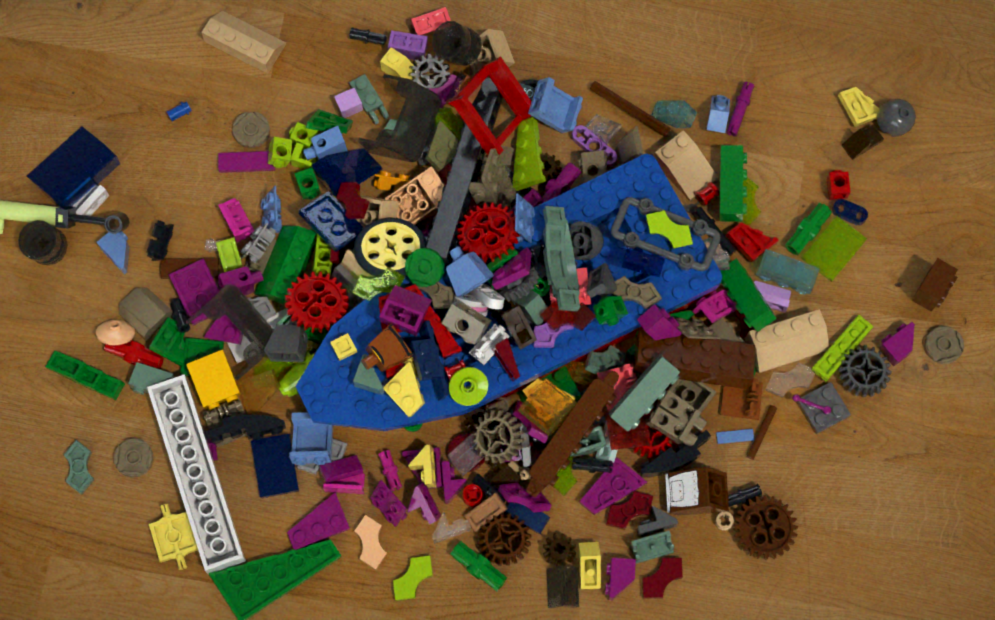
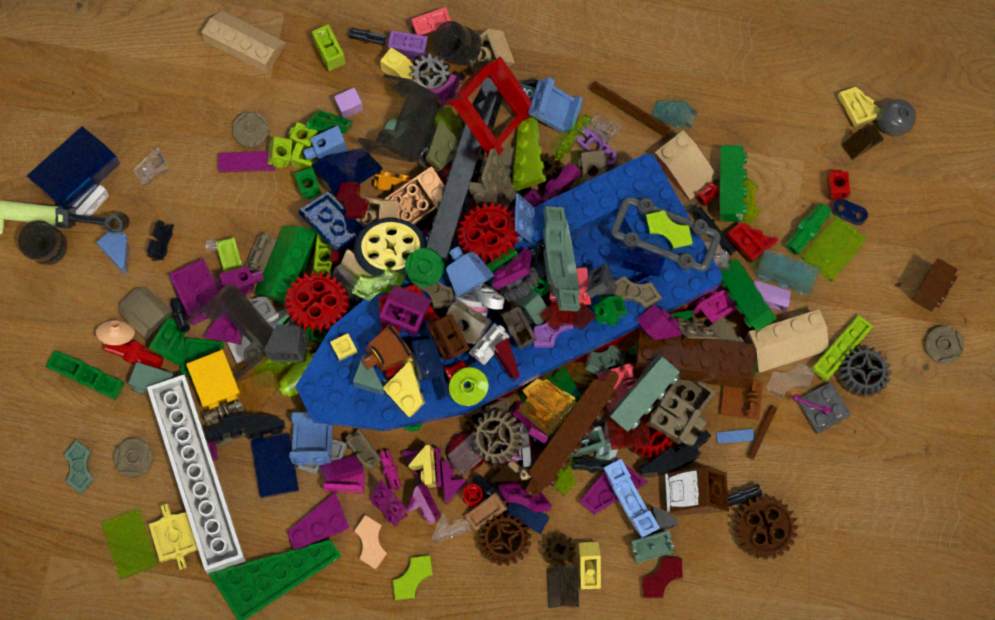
reddish brown tile [160,258,219,279] -> none
blue pin [167,101,192,122] -> none
dark pink hinge [218,198,254,242] -> none
light grey hinge [240,223,276,263] -> none
medium blue hinge [261,186,282,233] -> none
sand green hinge [349,74,389,125] -> none
green piece [450,541,507,592] -> none
dark grey cylinder [570,221,604,260] -> none
magenta slope [605,558,636,601] -> none
dark red tile [606,491,653,530] -> none
dark tan slope [615,126,644,166] -> none
medium blue slope [707,95,730,133] -> none
tan bush [715,512,734,531] -> none
magenta pin [726,82,755,137] -> none
magenta slope [879,322,915,366] -> none
none -> clear neon green tile [101,510,159,580]
none -> clear slope [133,147,168,185]
none -> lime brick [312,24,346,71]
none -> dark tan hinge [346,429,382,471]
none -> reddish brown brick [427,313,470,361]
none -> clear neon green tile [555,114,591,161]
none -> light blue slope [604,459,659,538]

